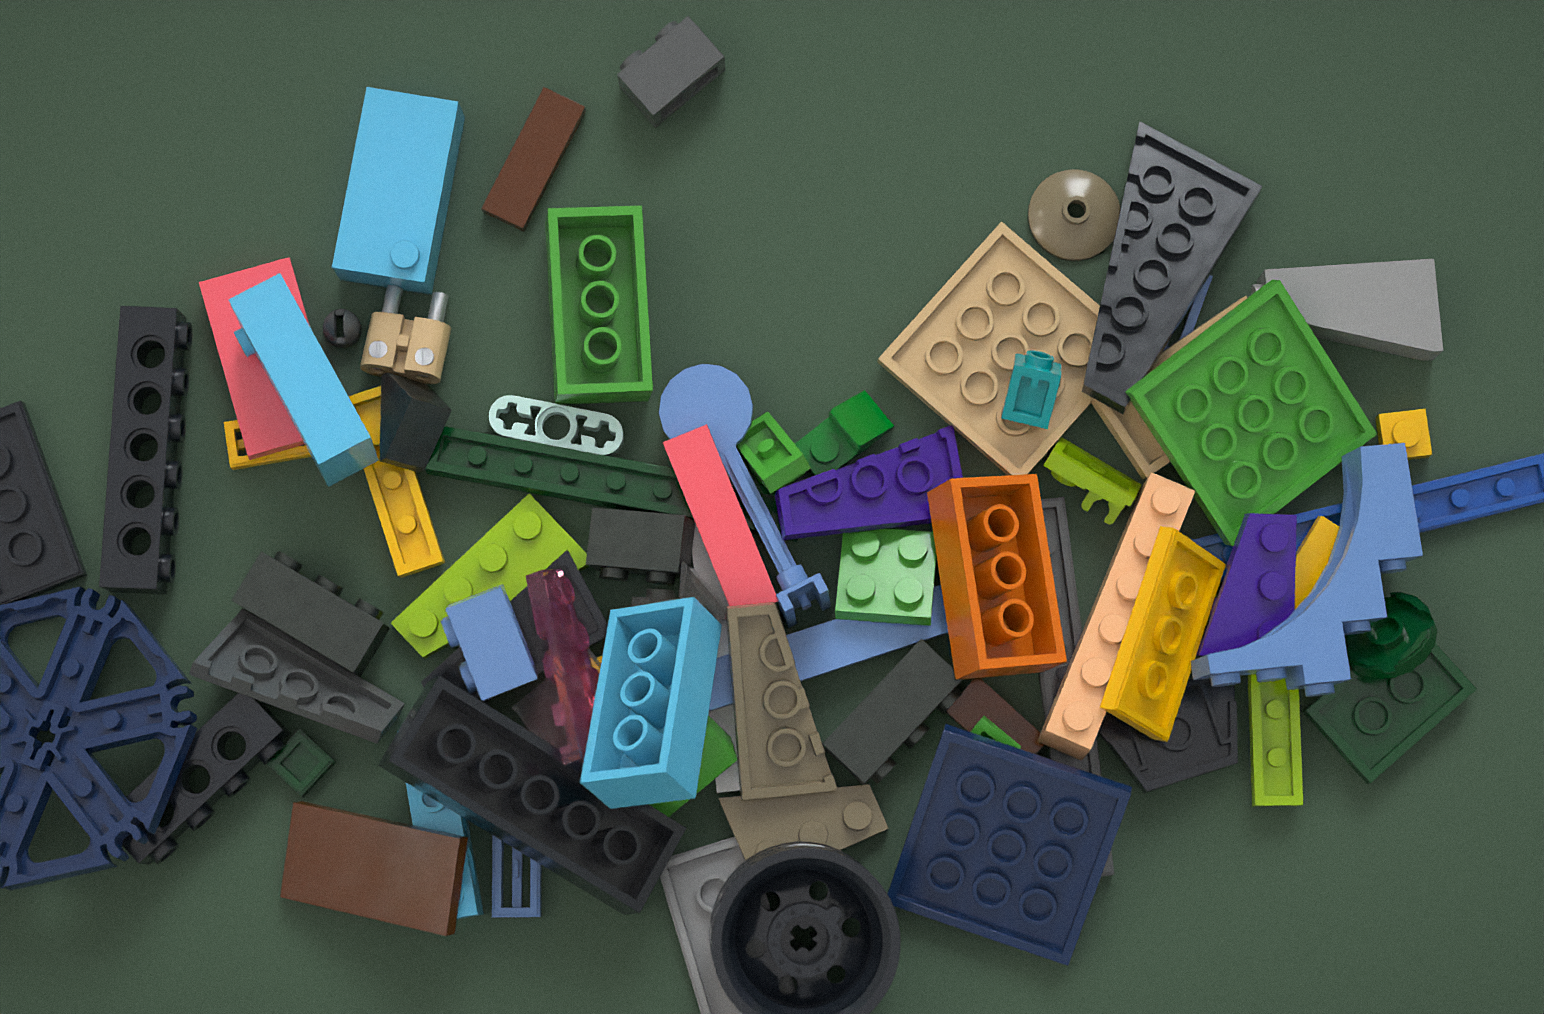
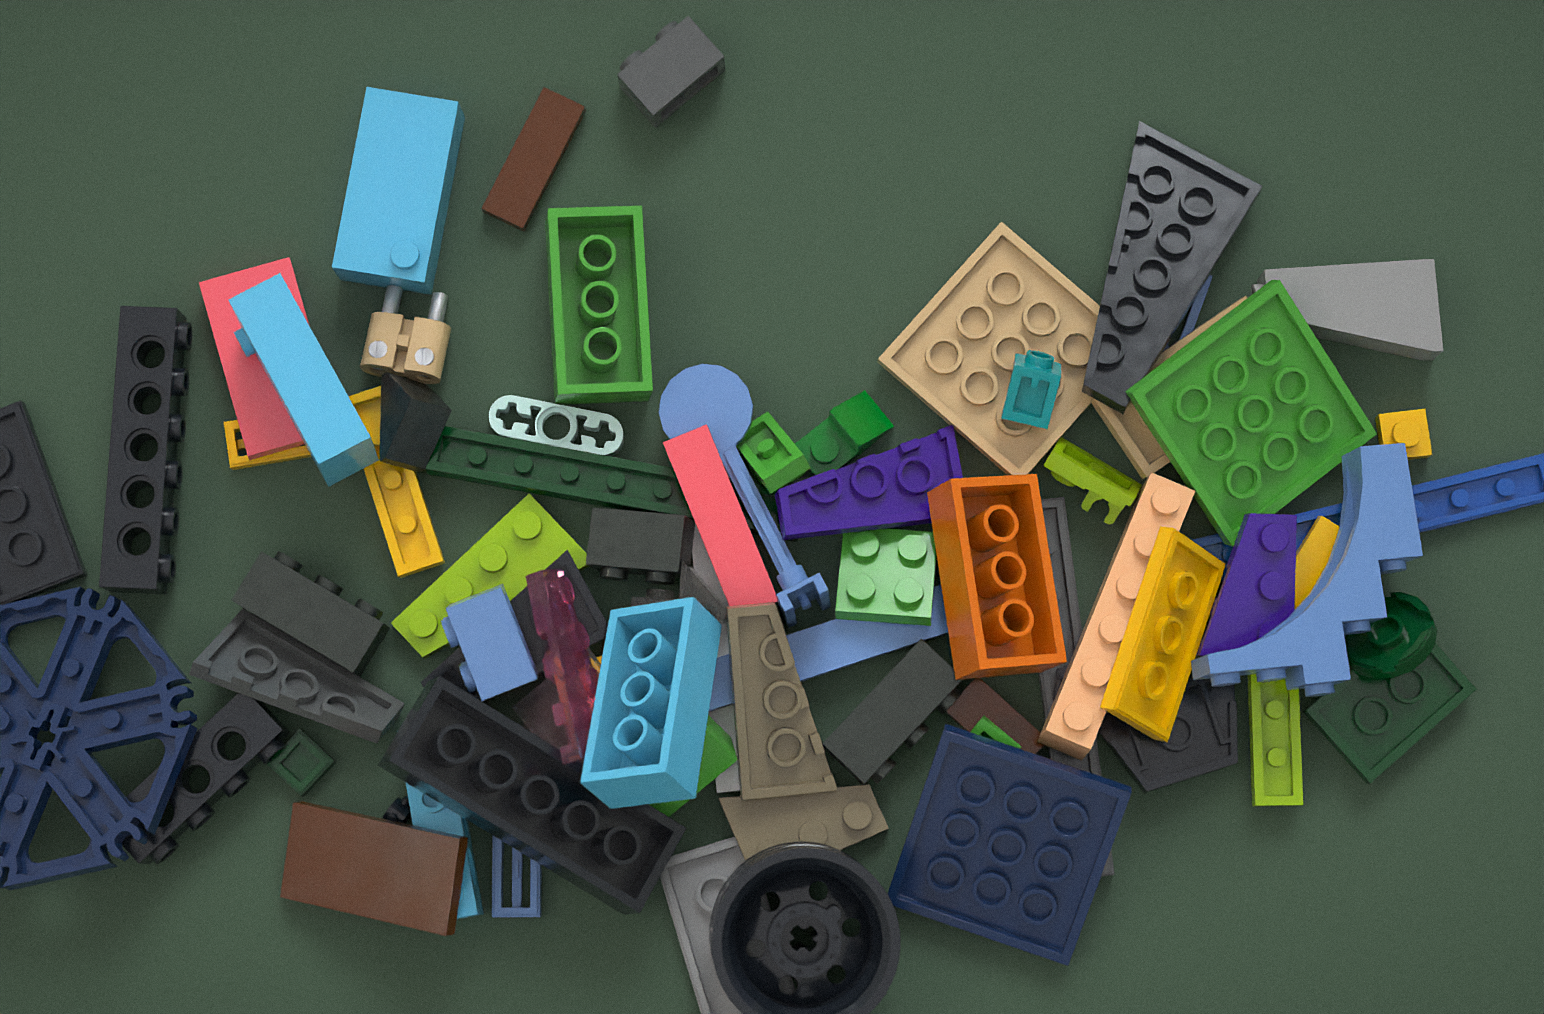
dark grey hinge [323,309,362,348] -> none
dark tan dish [1028,169,1121,261] -> none
none -> black piece [382,796,411,823]

